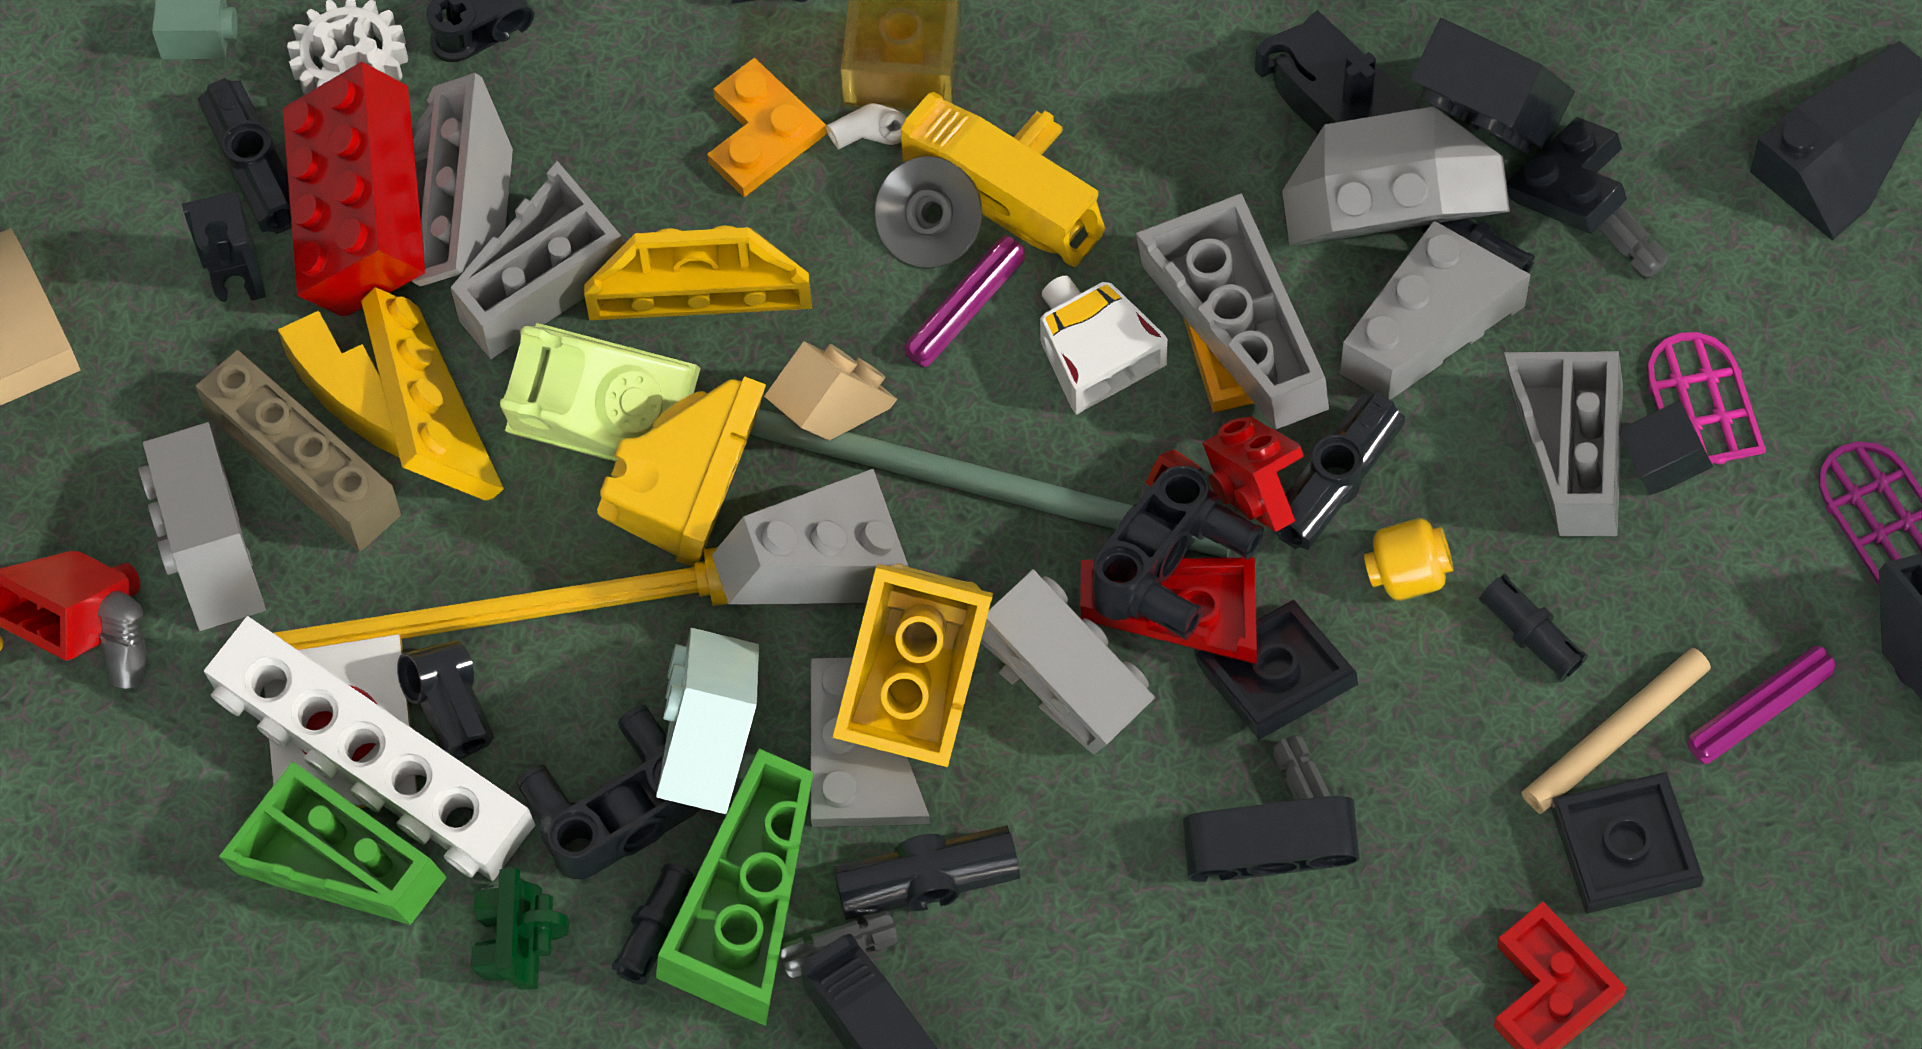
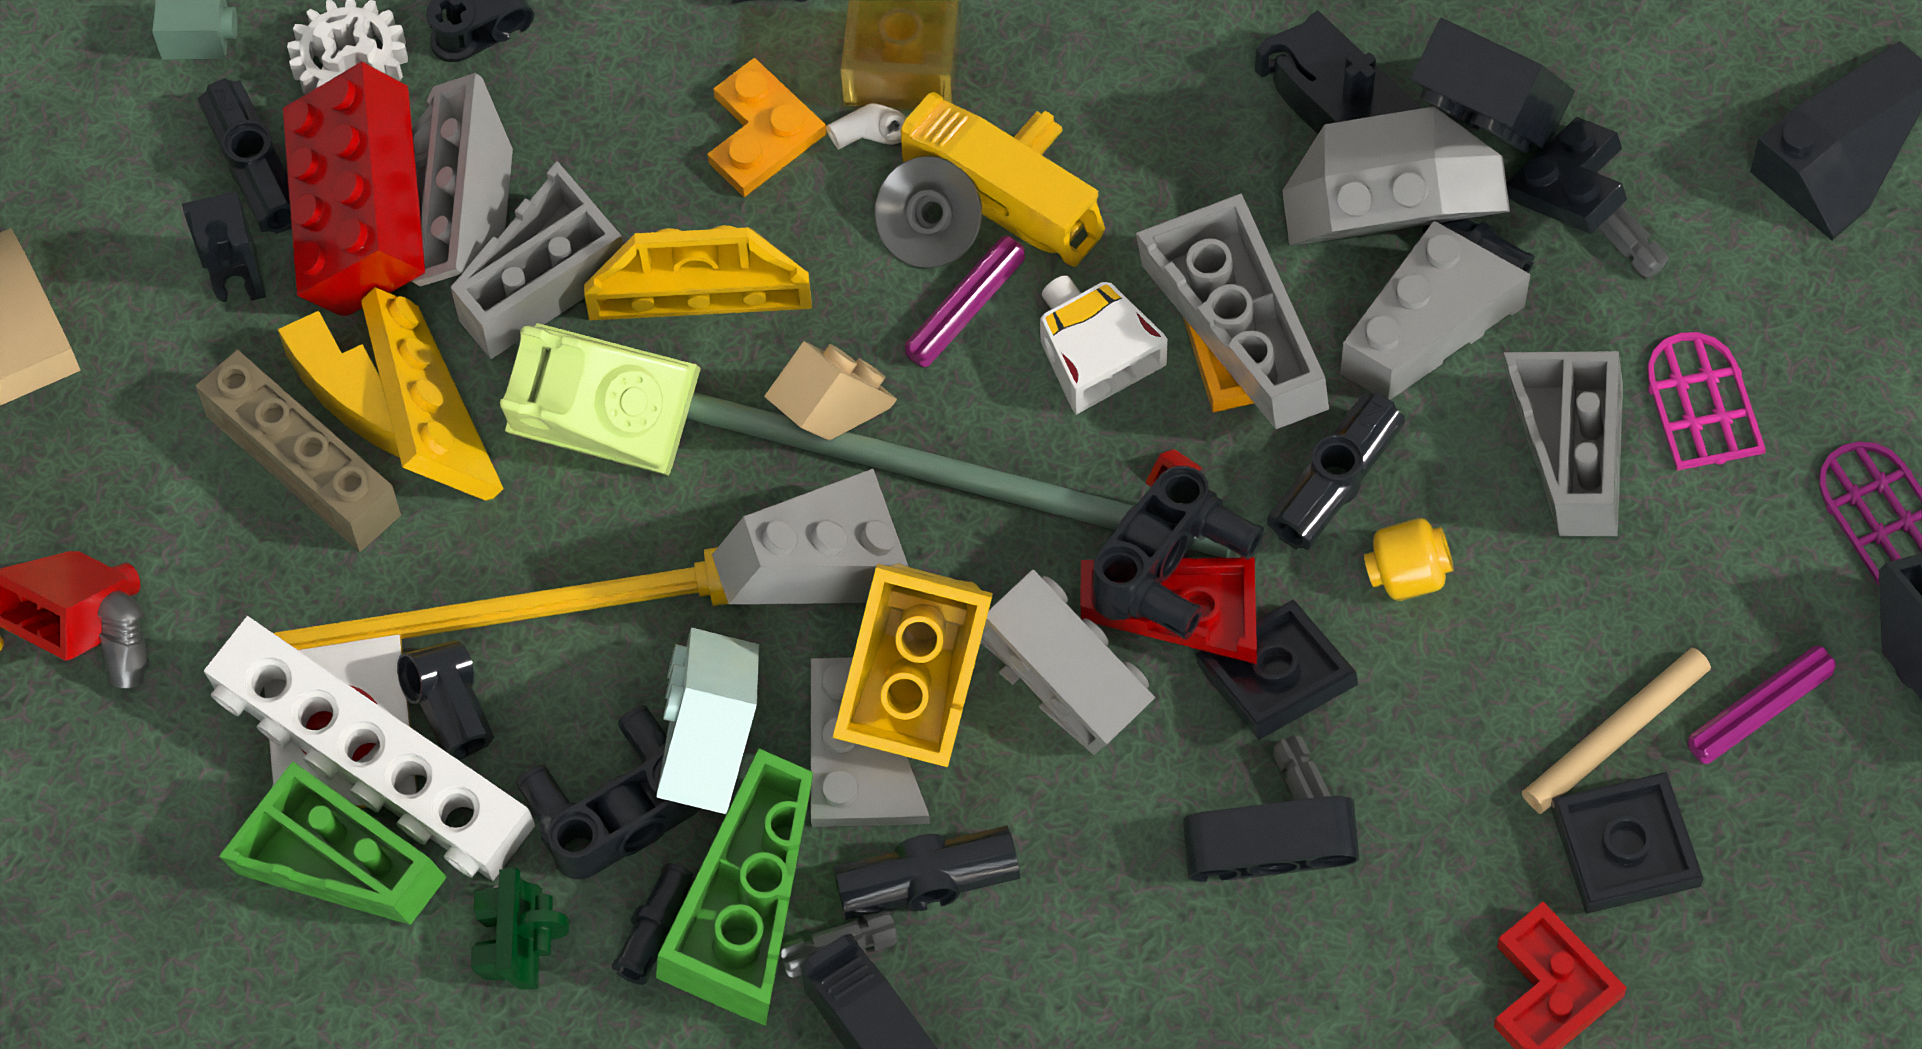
light grey wedge [138,422,266,631] -> none
yellow piece [597,376,766,567] -> none
red bracket [1202,417,1304,532] -> none
black pin [1479,574,1588,682] -> none
black panel [1619,400,1713,495] -> none

